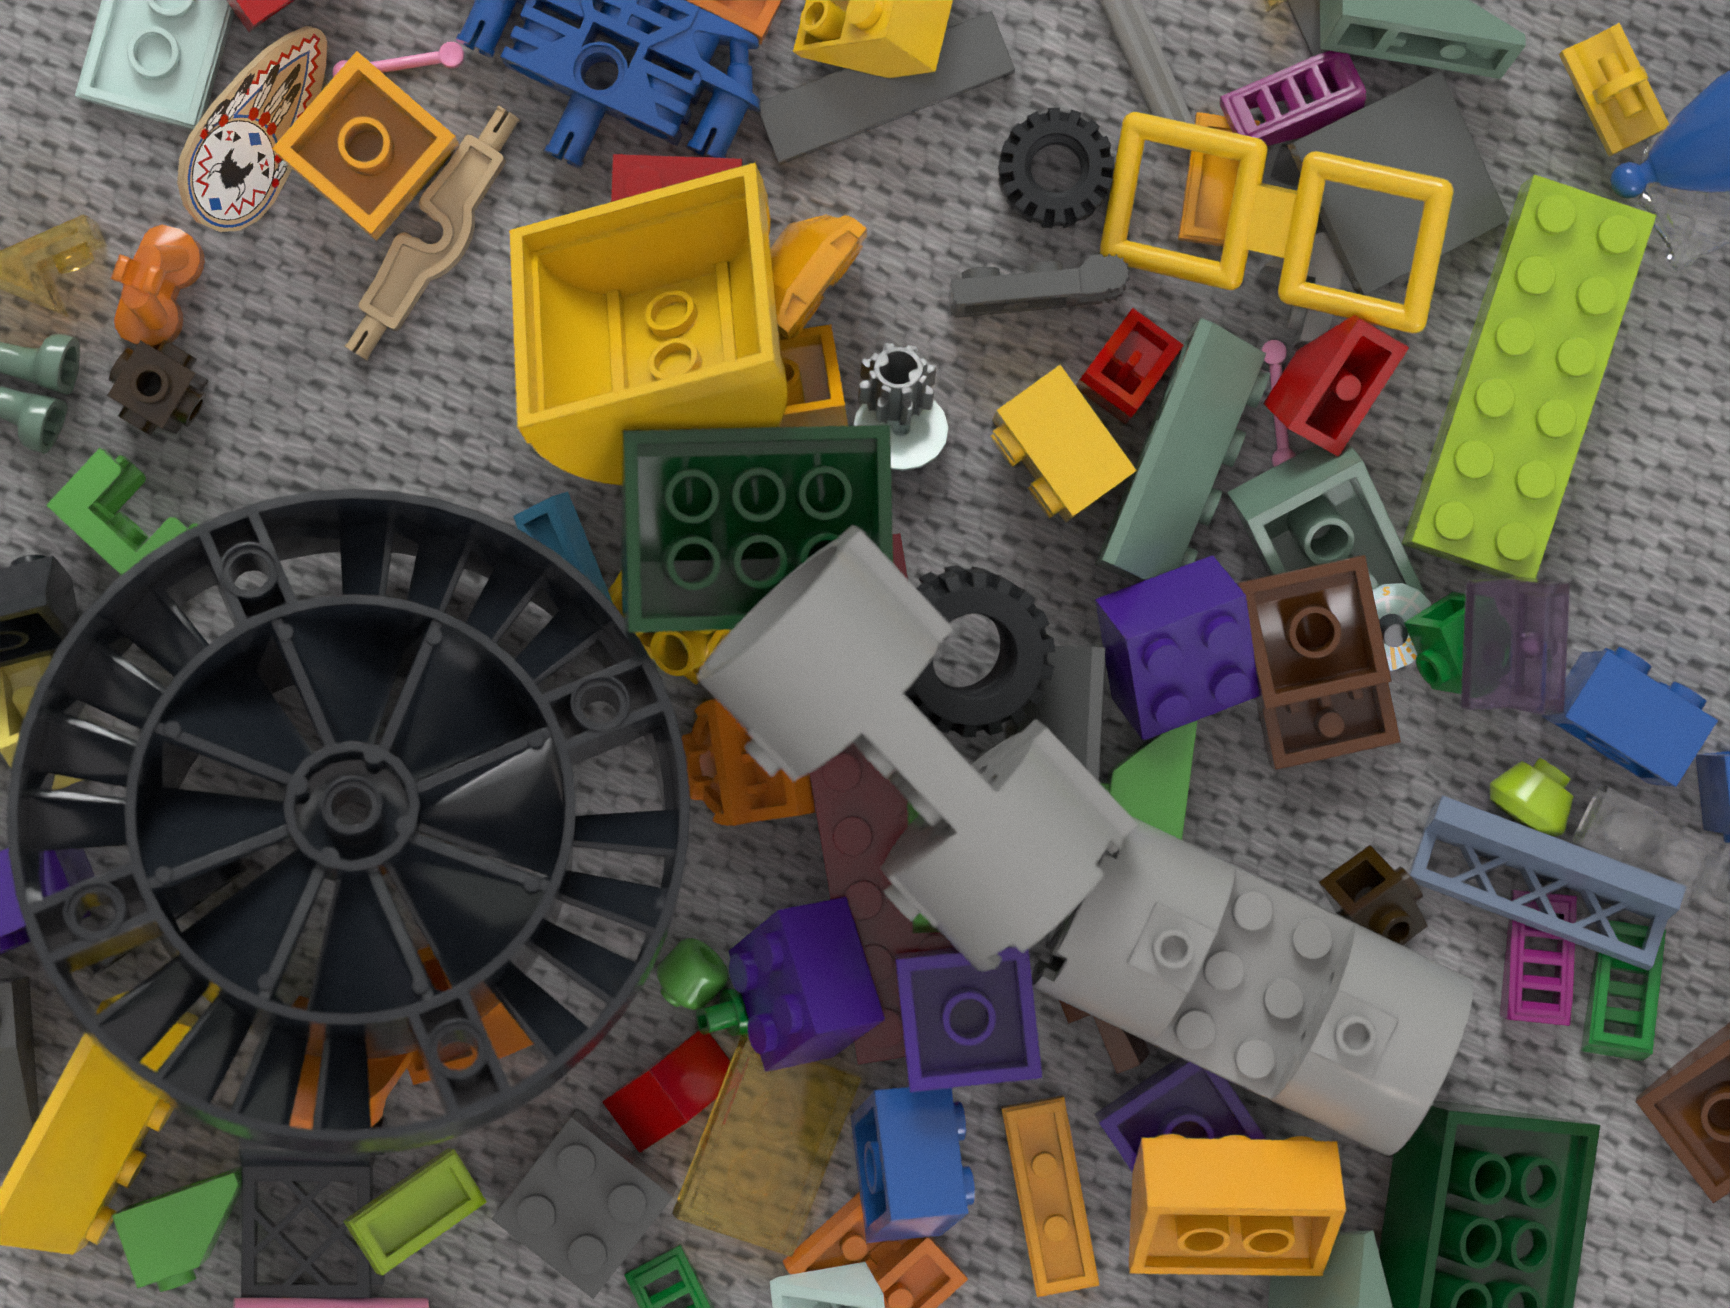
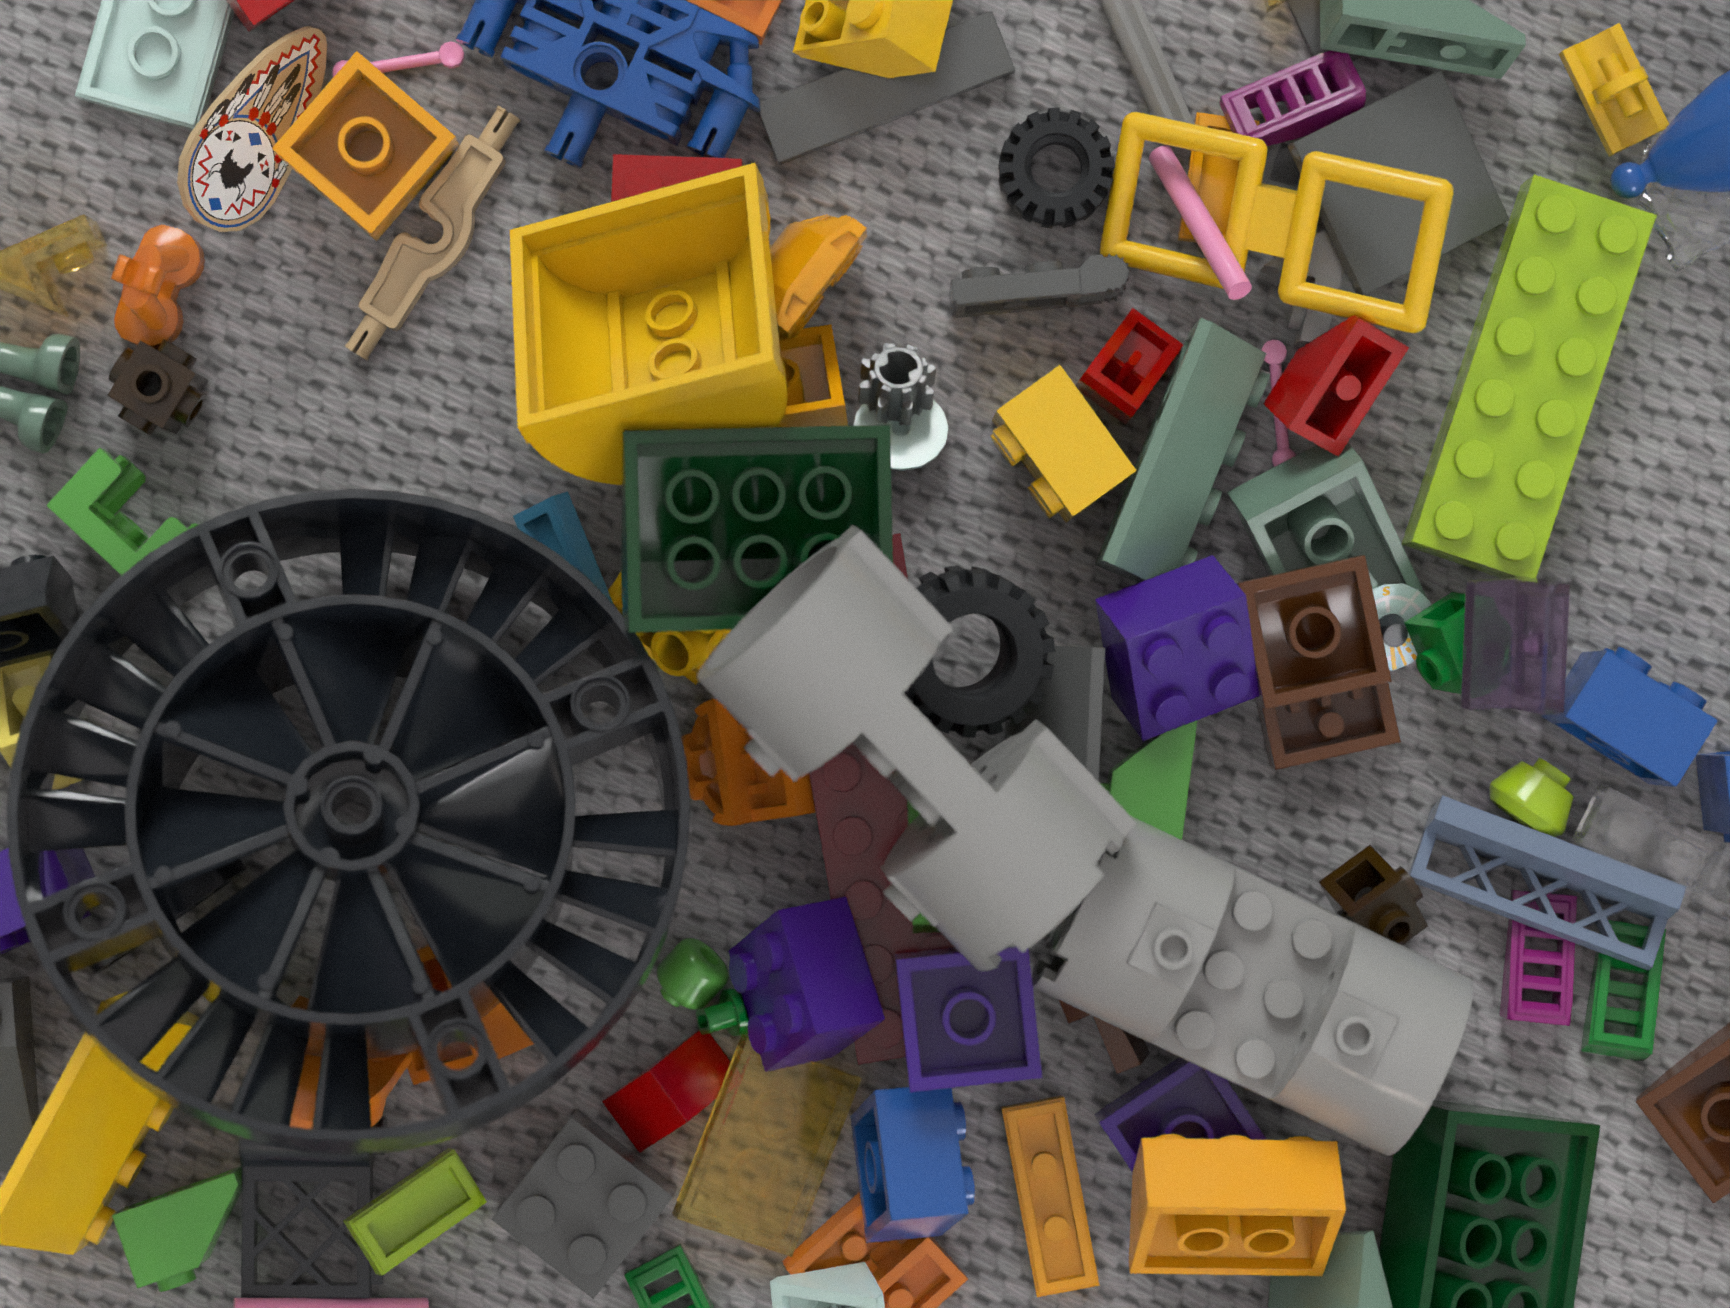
none -> bright pink bar [1149,145,1252,300]

